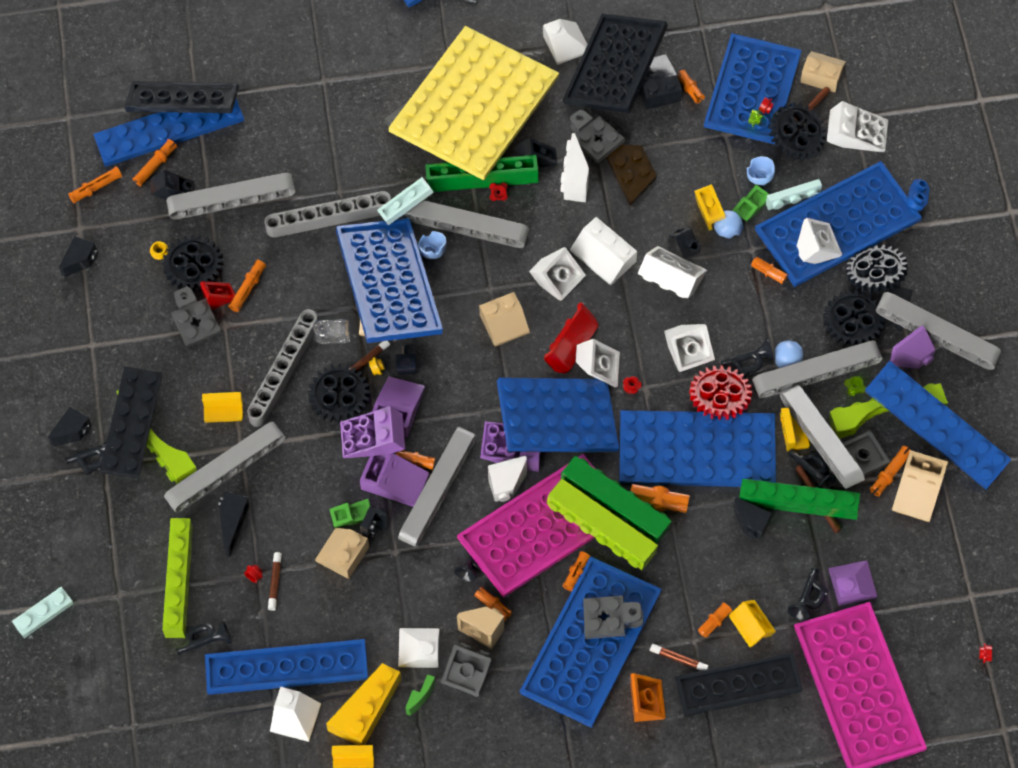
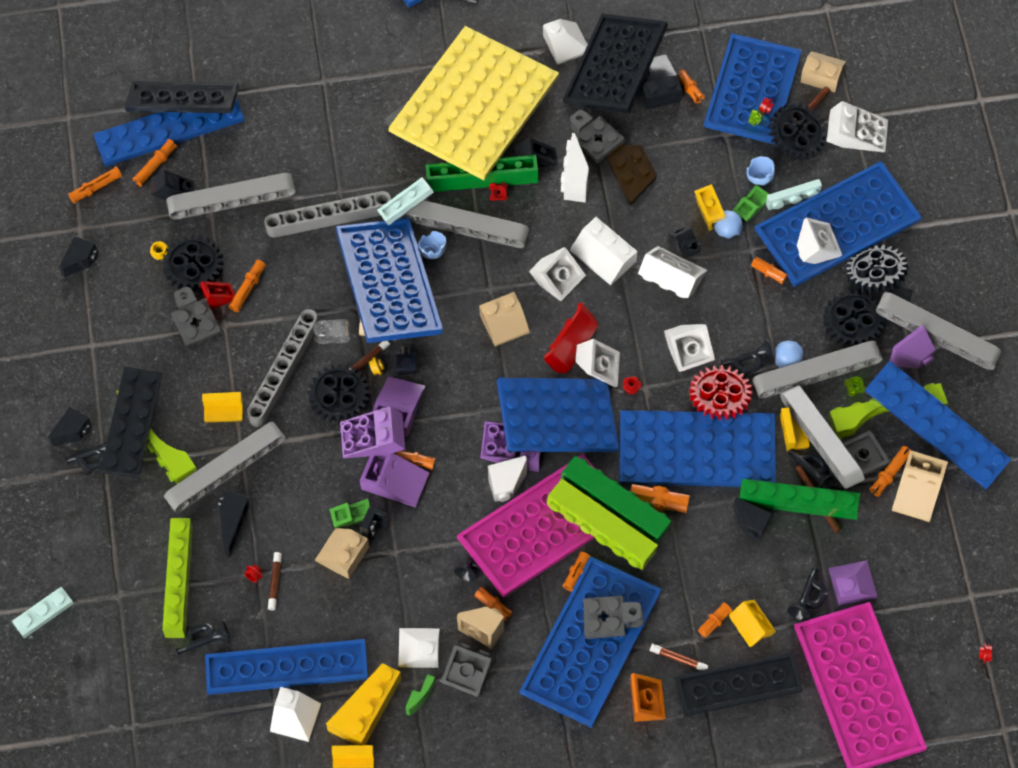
light grey beam [398,427,477,547] -> none
blue plate [907,179,930,211] -> none

